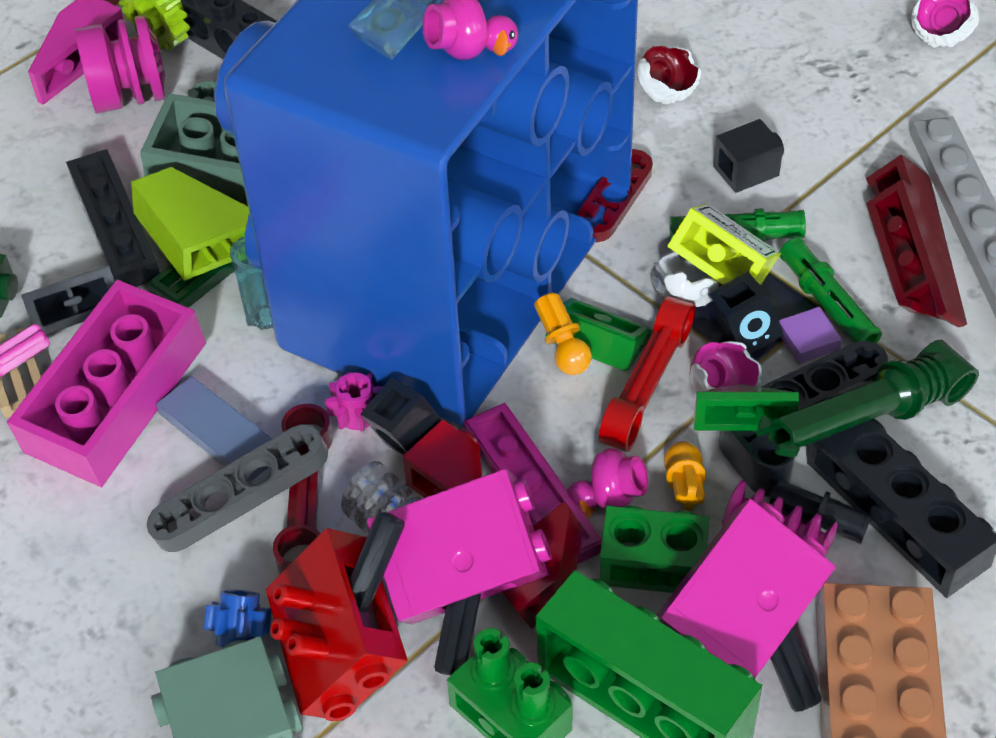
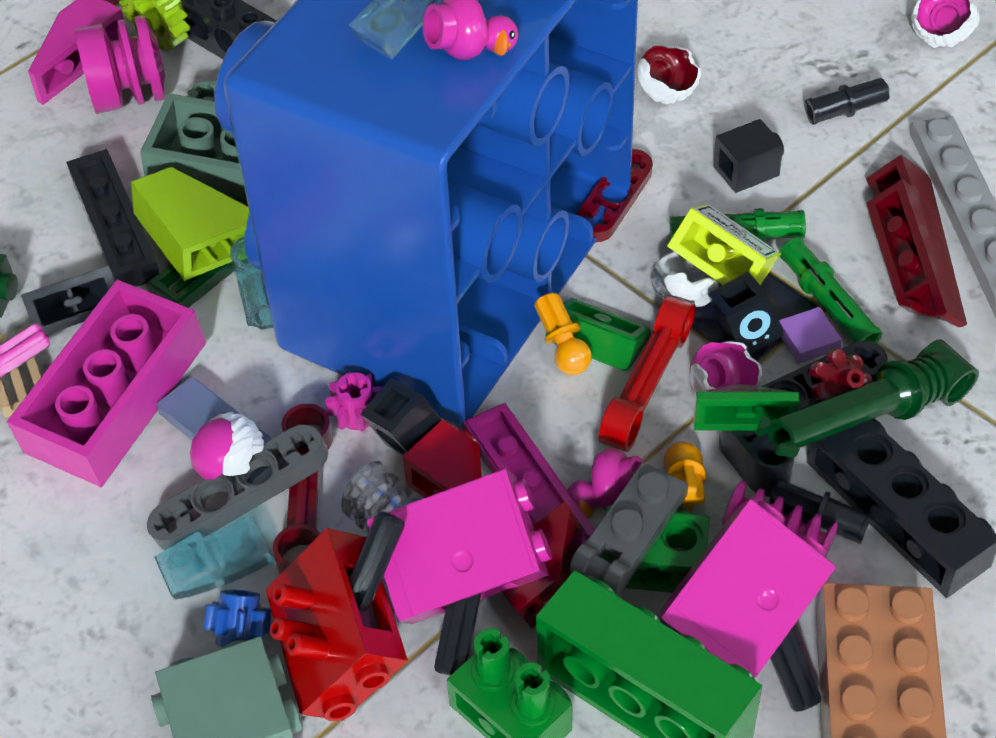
none -> clear light blue slope [154,514,275,600]
none -> hair [190,412,264,480]
none -> dark grey plate [570,462,688,595]
none -> black axle [804,78,890,125]
none -> dark red plant [810,349,873,400]

